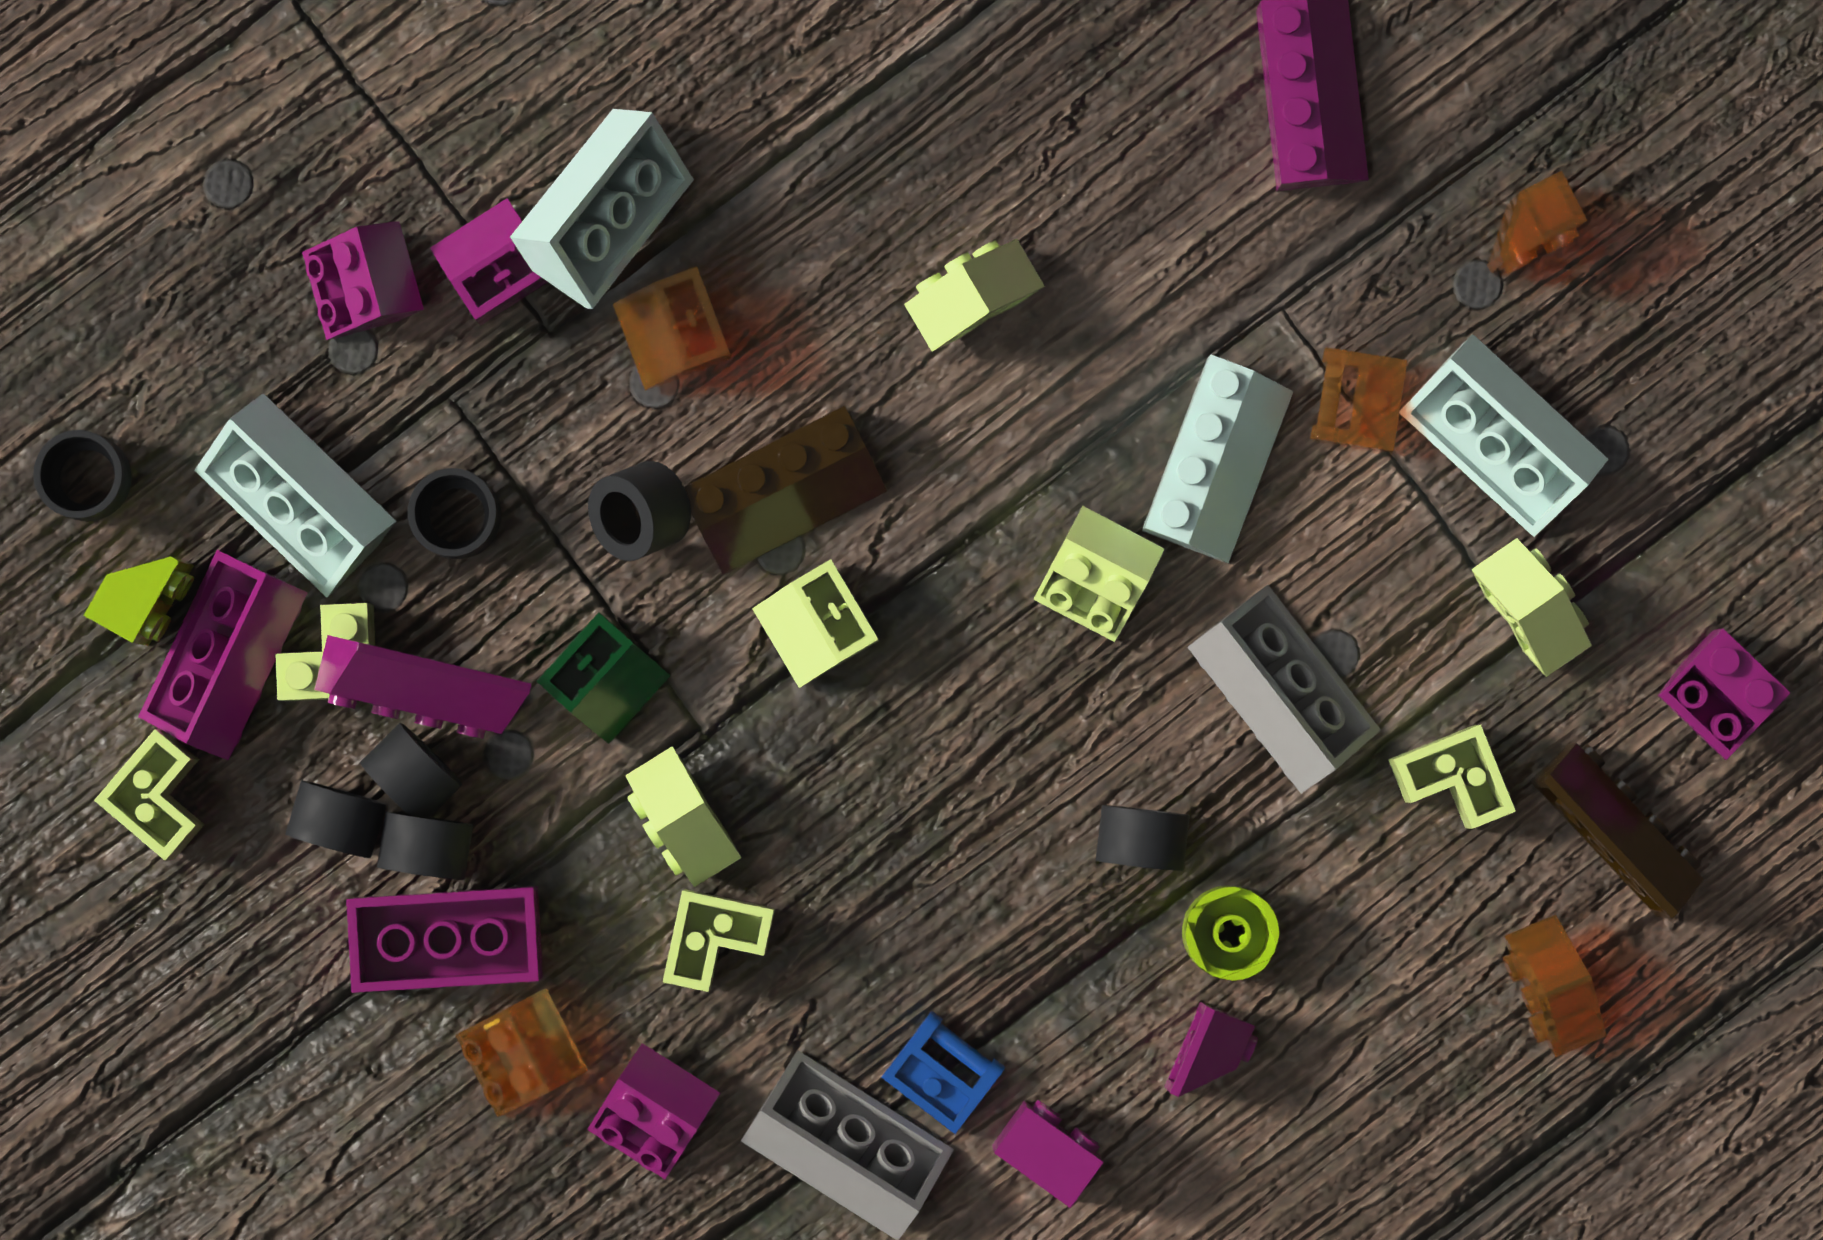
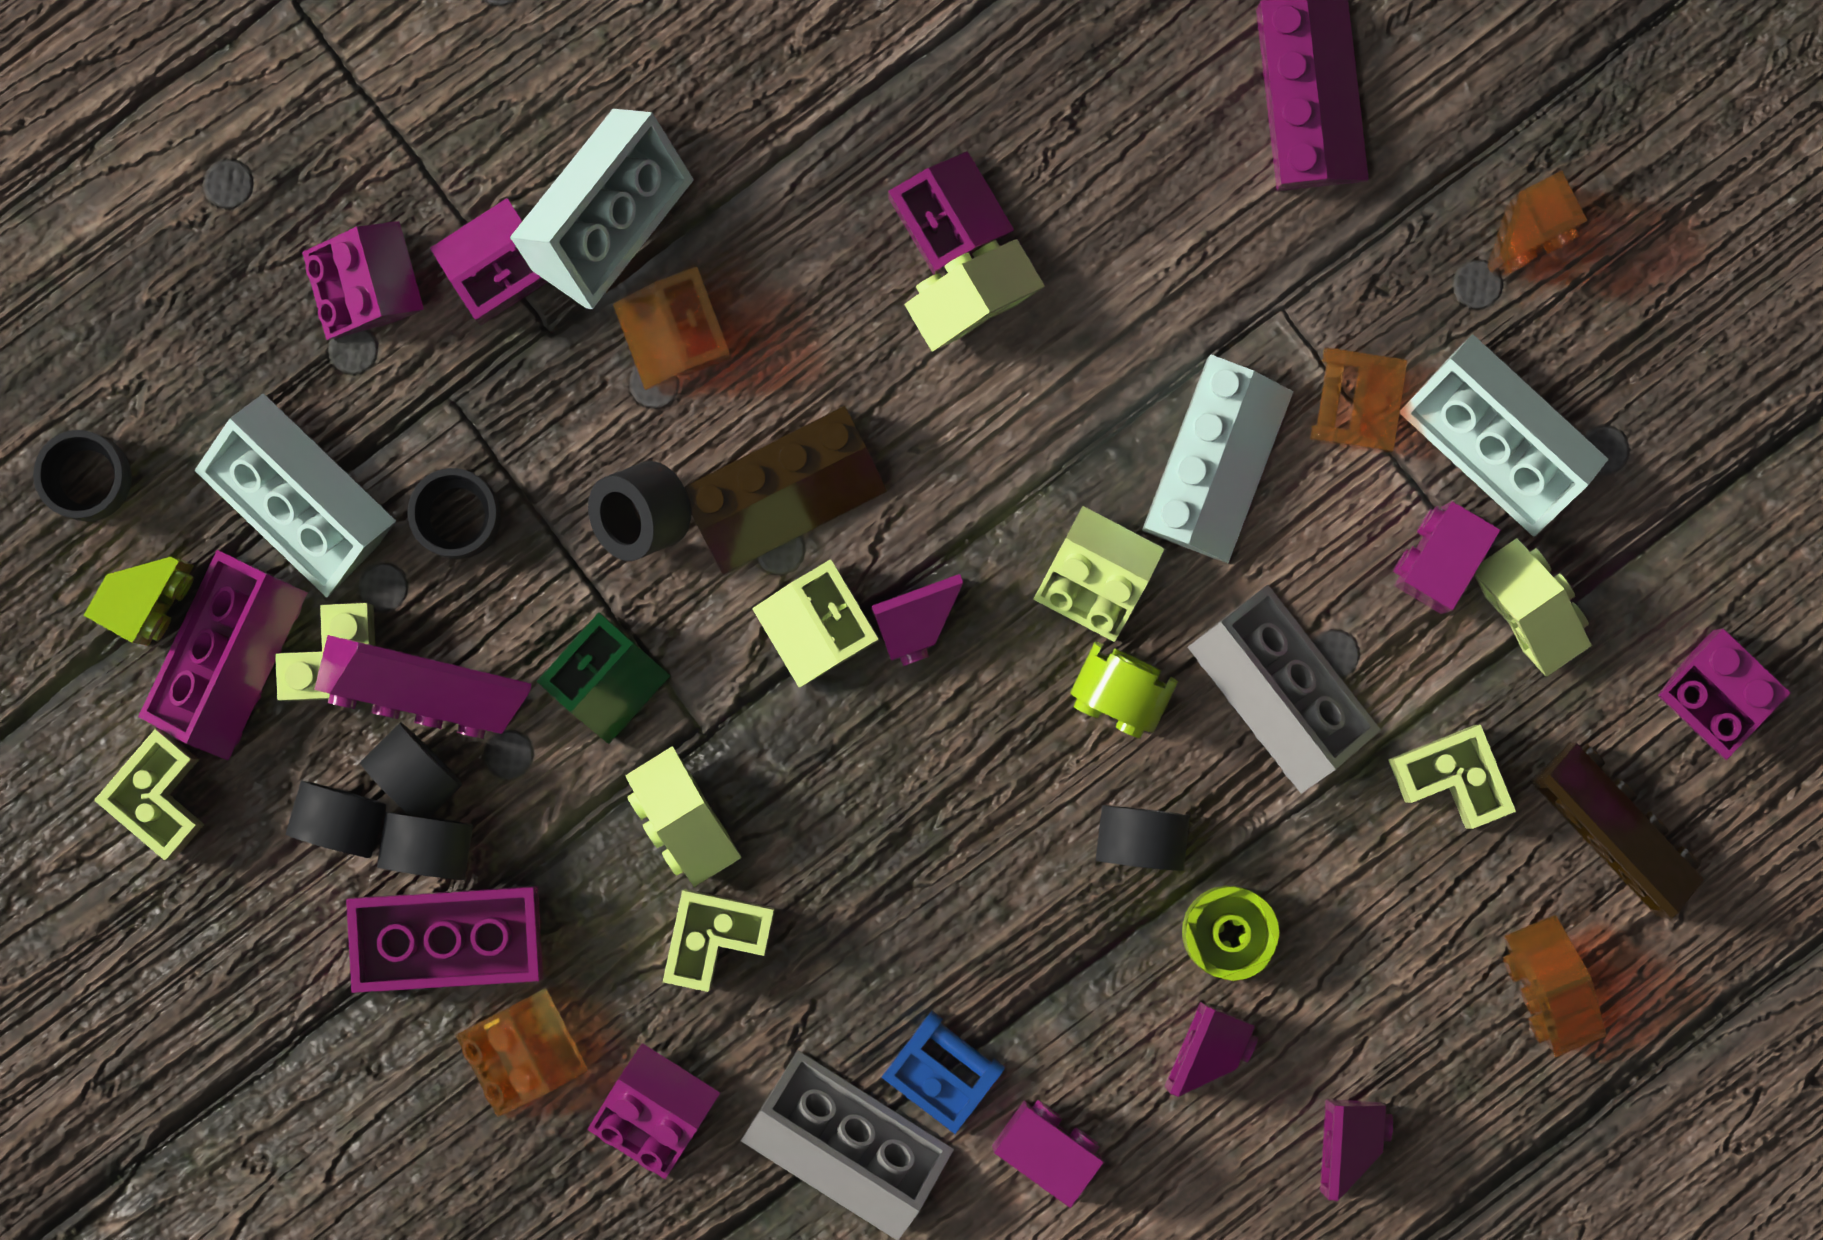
none -> magenta slope [872,574,963,666]
none -> magenta slope [888,151,1014,275]
none -> lime brick [1070,642,1178,739]
none -> magenta slope [1320,1099,1393,1201]
none -> magenta brick [1393,501,1500,614]

